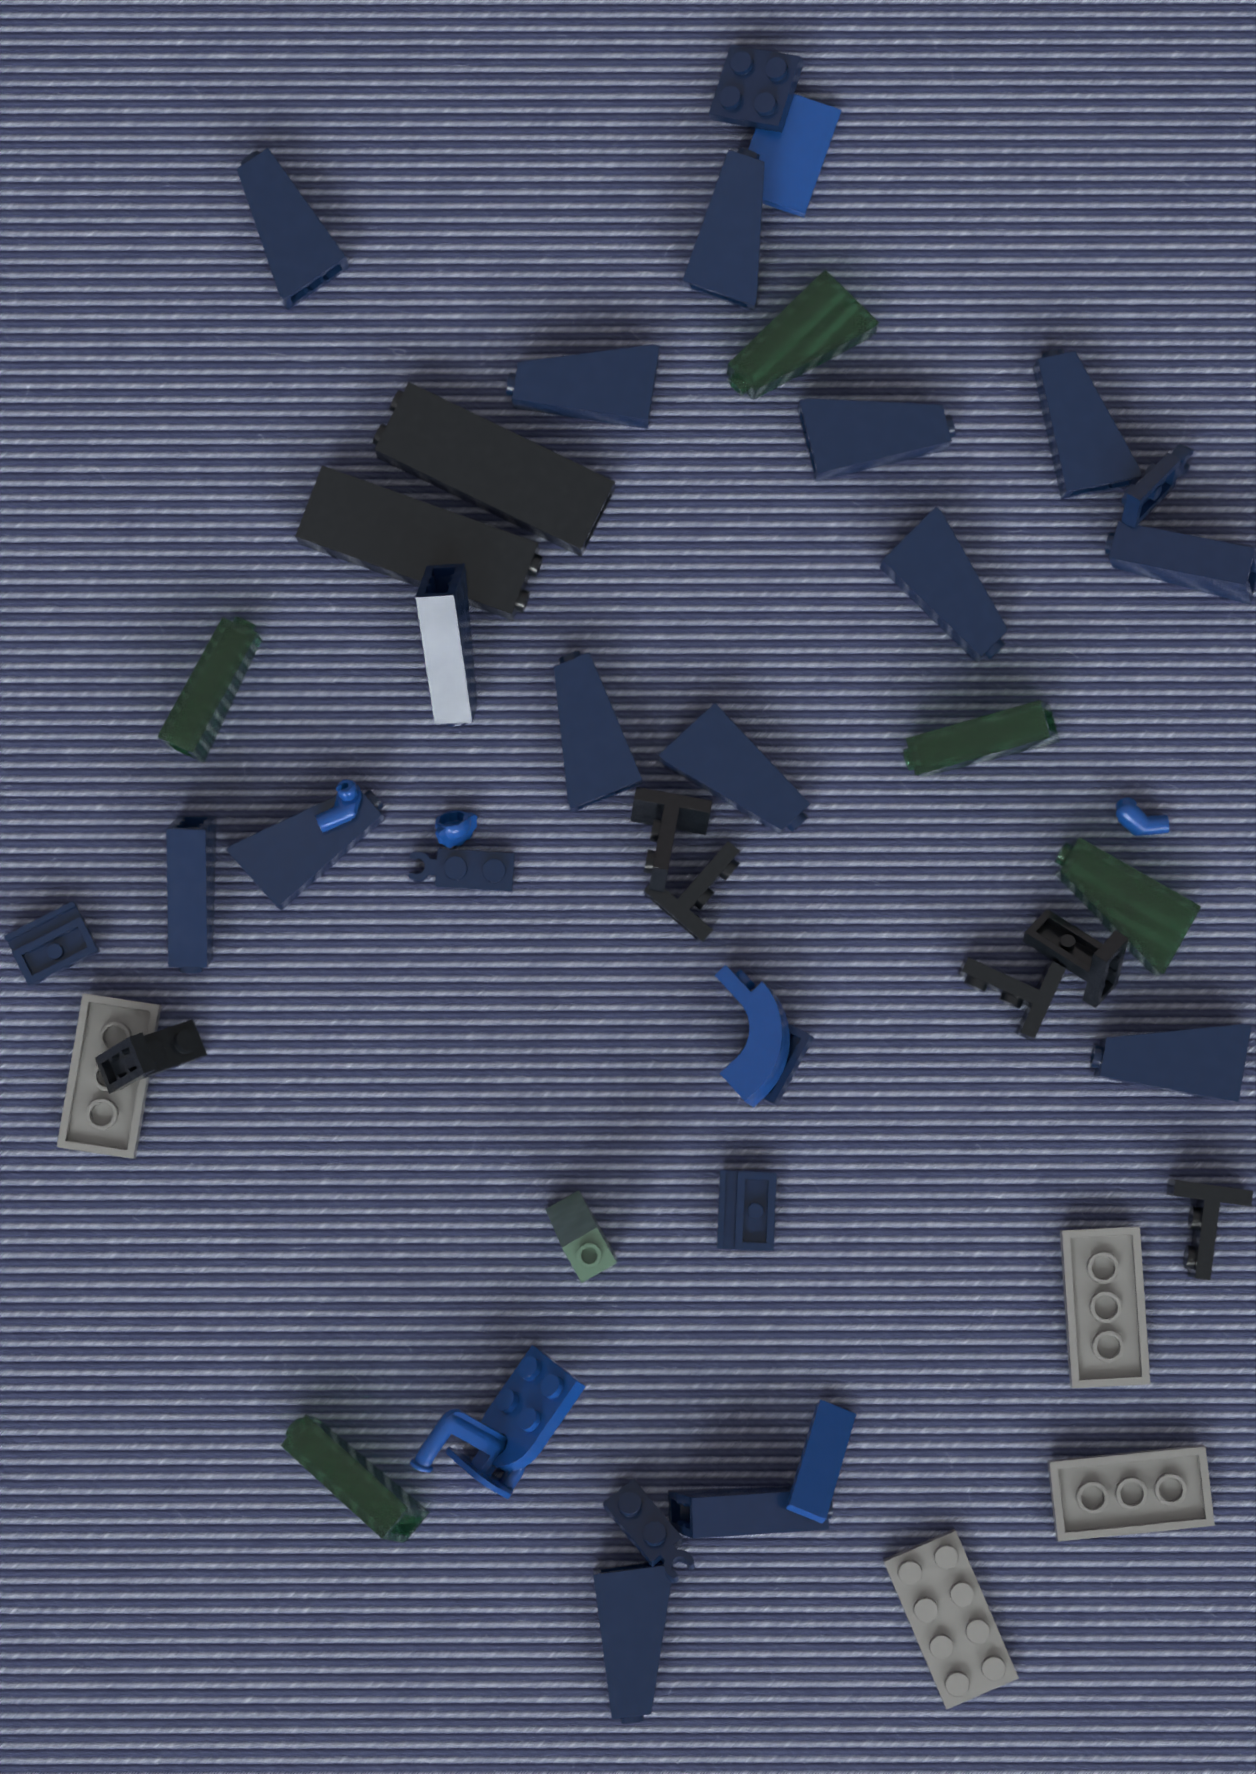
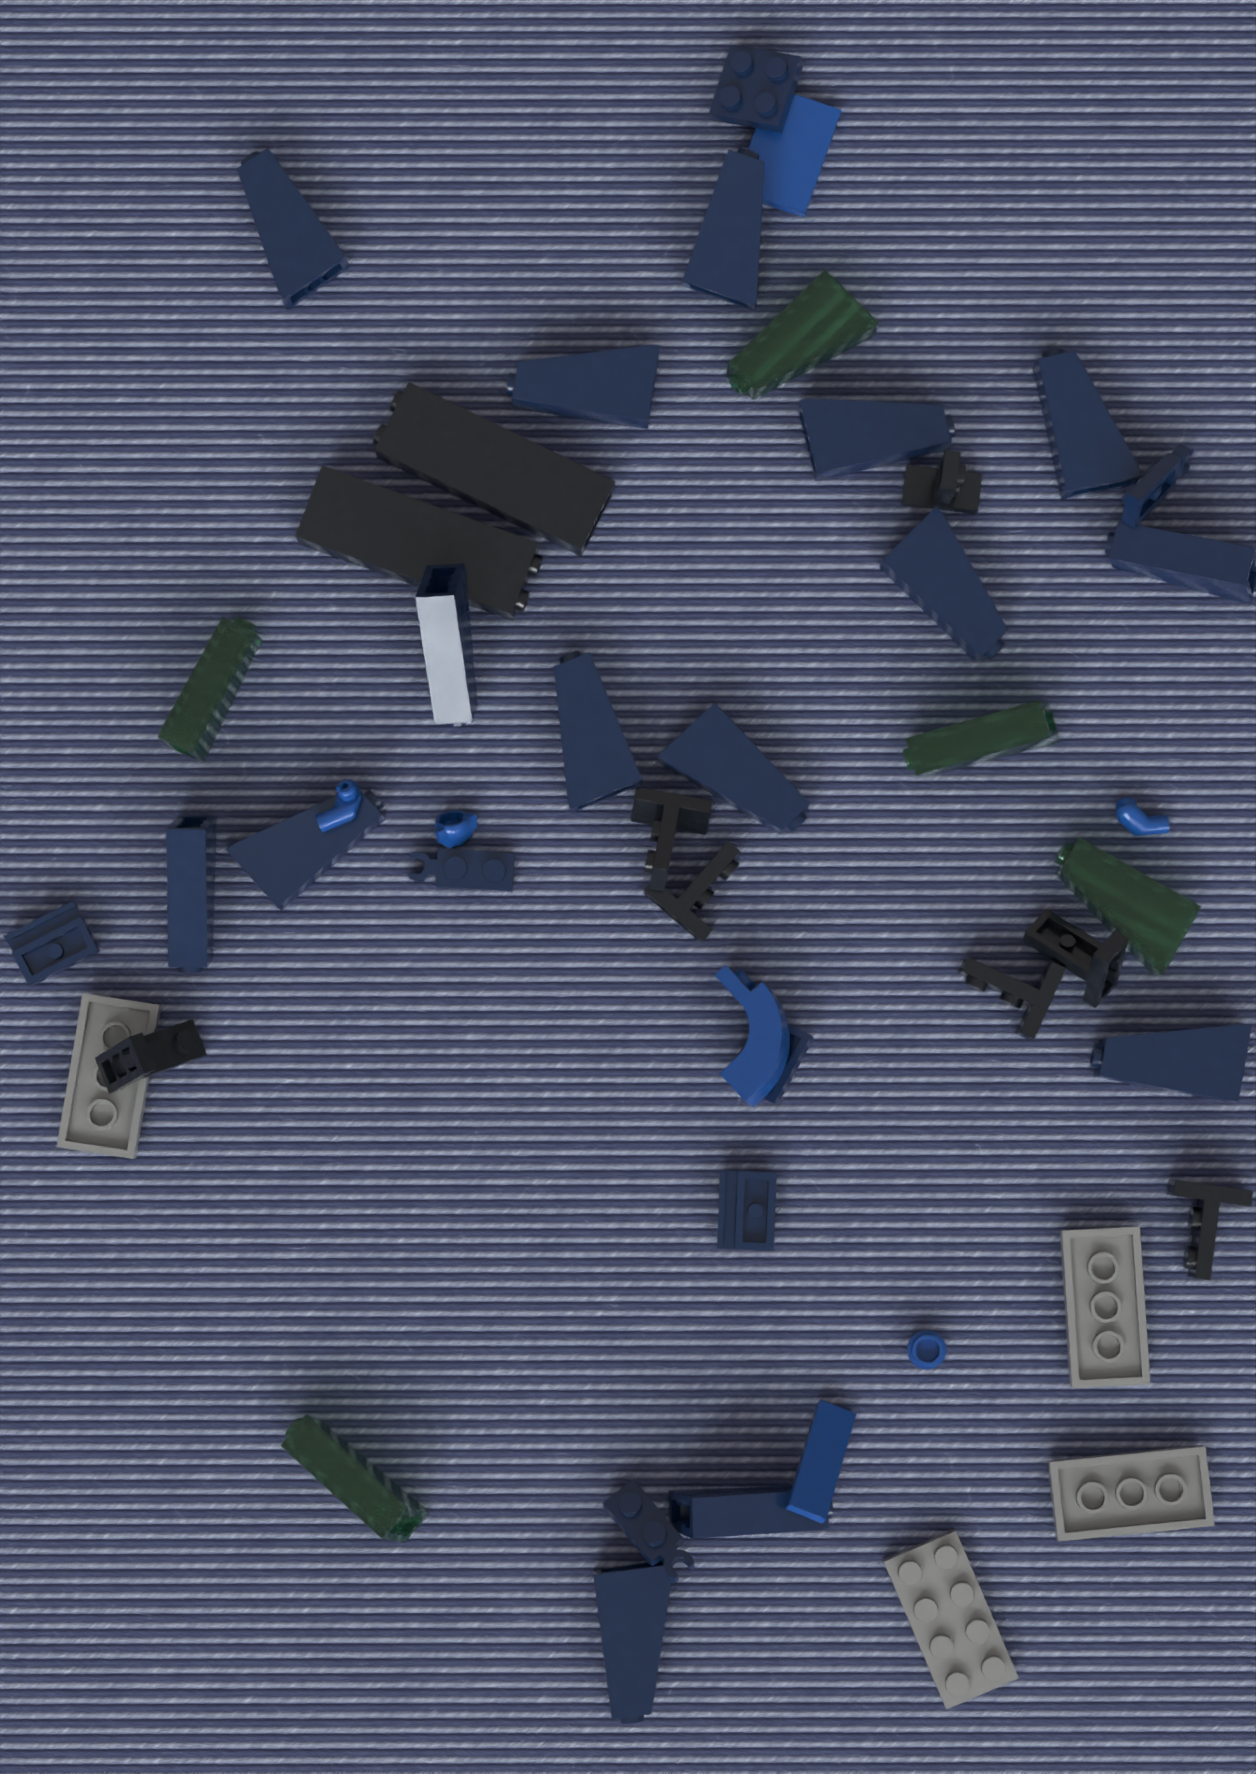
blue plate [410,1345,586,1499] -> none
sand green slope [545,1190,617,1283] -> none
none -> black bracket [901,450,982,514]
none -> blue plate [907,1330,946,1370]

